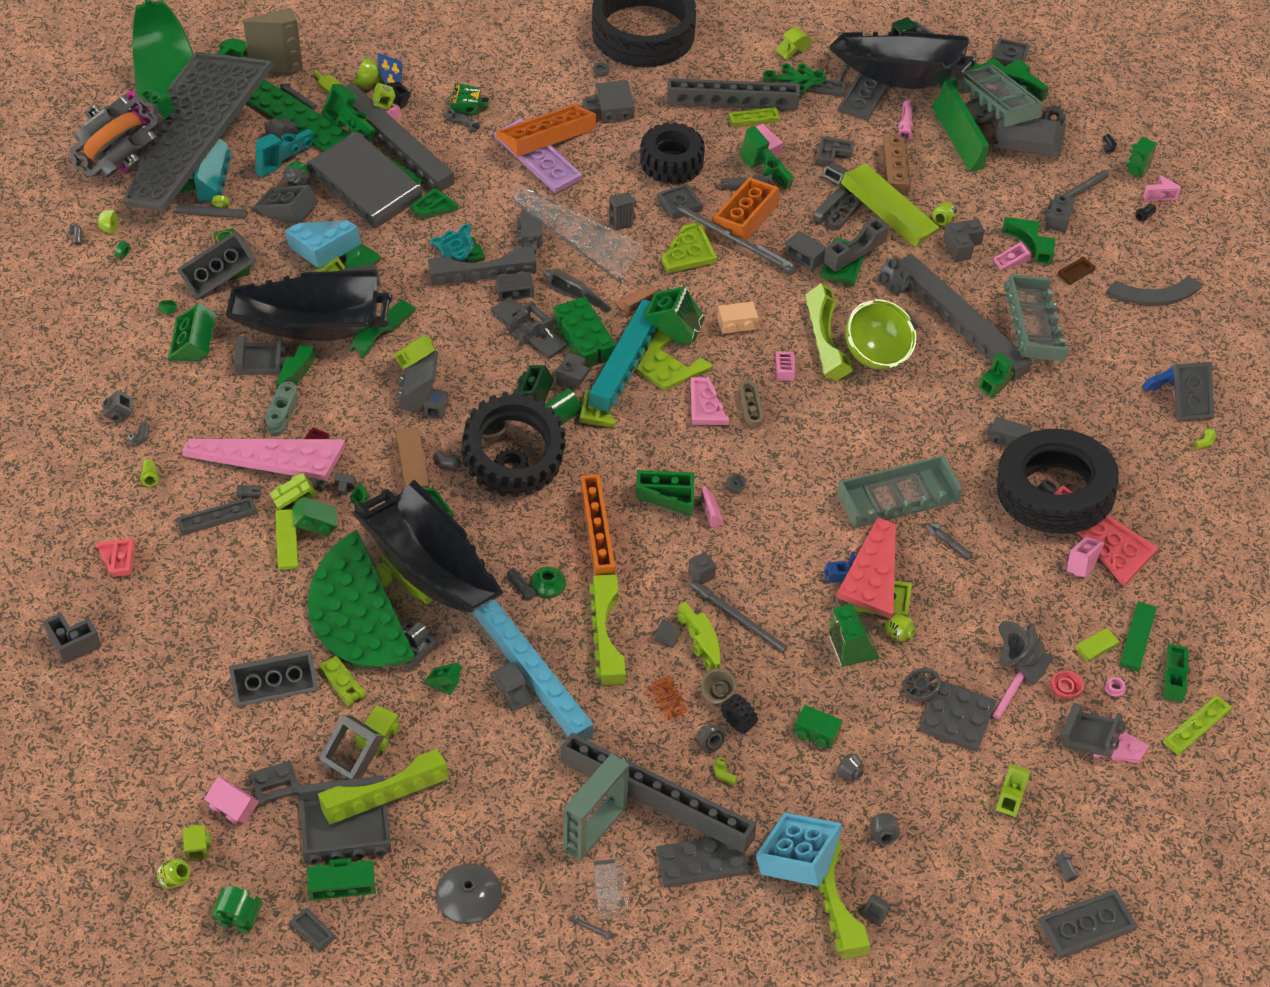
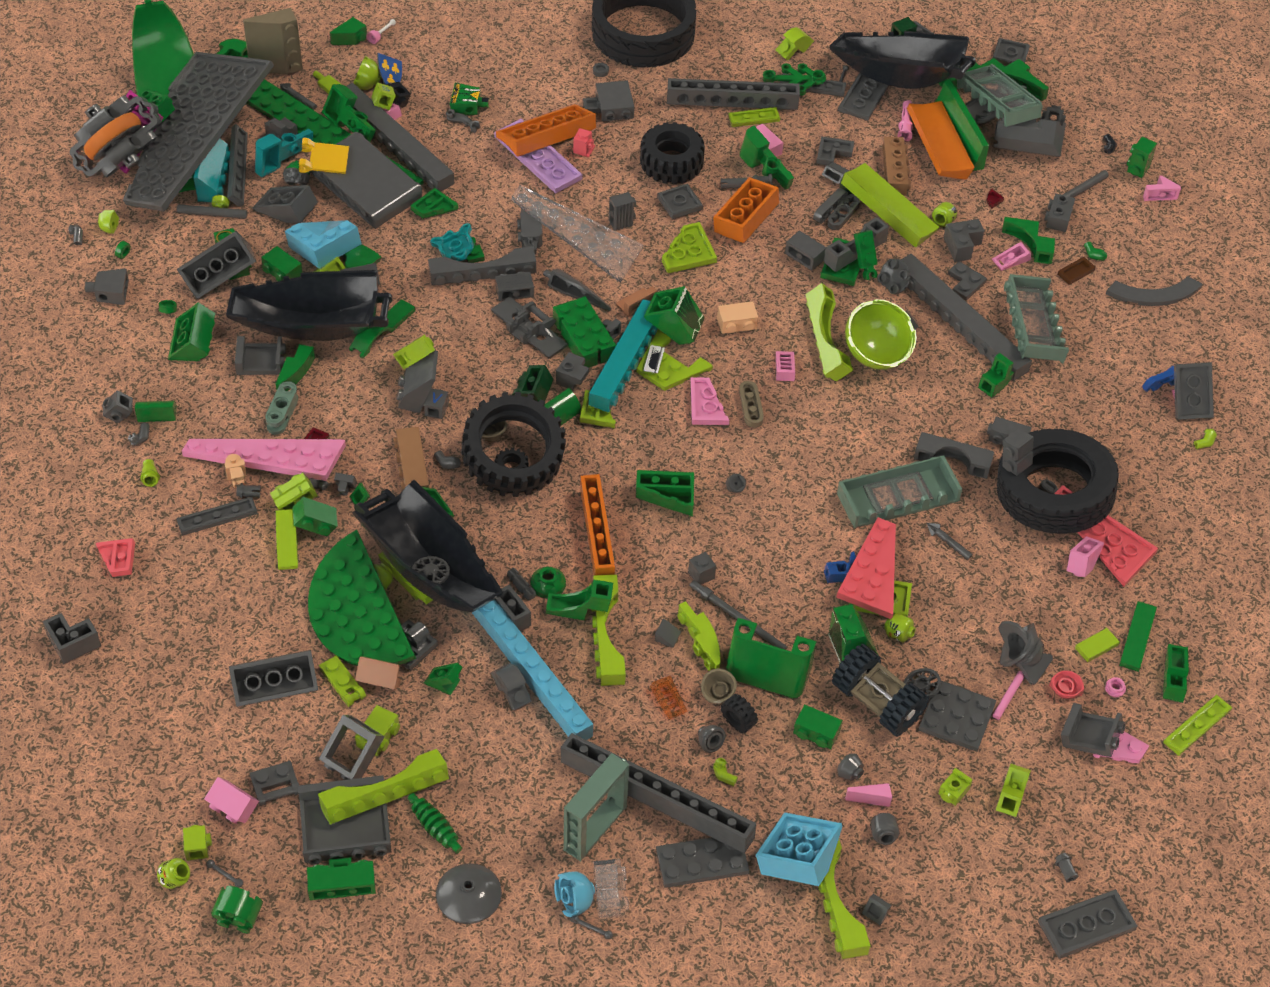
dark grey tile [289,907,336,953] -> none
dark grey bar [677,204,796,275] -> none
bright pink slope [701,486,724,527] -> none
black pin [1135,203,1156,221] -> none
none -> dark grey torso [85,269,129,305]
none -> green brick [135,400,177,422]
none -> dark grey hinge [206,859,243,888]
none -> light nougat hips [225,454,246,488]
none -> dark grey tile [227,124,248,207]
none -> green brick [261,246,303,281]
none -> yellow flag [299,138,349,174]
none -> green slope [330,17,367,45]
none -> nougat panel [355,656,401,689]
none -> bright pink hinge [366,19,396,44]
none -> green piece [408,793,462,854]
none -> dark grey wheel [412,556,450,584]
none -> dark grey brick [495,585,531,631]
none -> green arch [545,579,613,621]
none -> medium azure cylinder [554,871,595,917]
none -> coral brick [573,128,595,157]
none -> dark grey tile [602,318,621,340]
none -> sticker [644,345,665,373]
none -> green windscreen [725,618,817,698]
none -> black plate [832,644,929,737]
none -> bright pink slope [845,783,892,807]
none -> green plate [854,230,878,280]
none -> orange arch [907,101,975,180]
none -> dark grey arch [914,432,994,479]
none -> lime brick [938,768,973,806]
none -> dark grey plate [948,261,987,301]
none -> dark red tile [987,189,1004,208]
none -> dark grey piece [1002,428,1034,476]
none -> green arm [1084,242,1107,261]

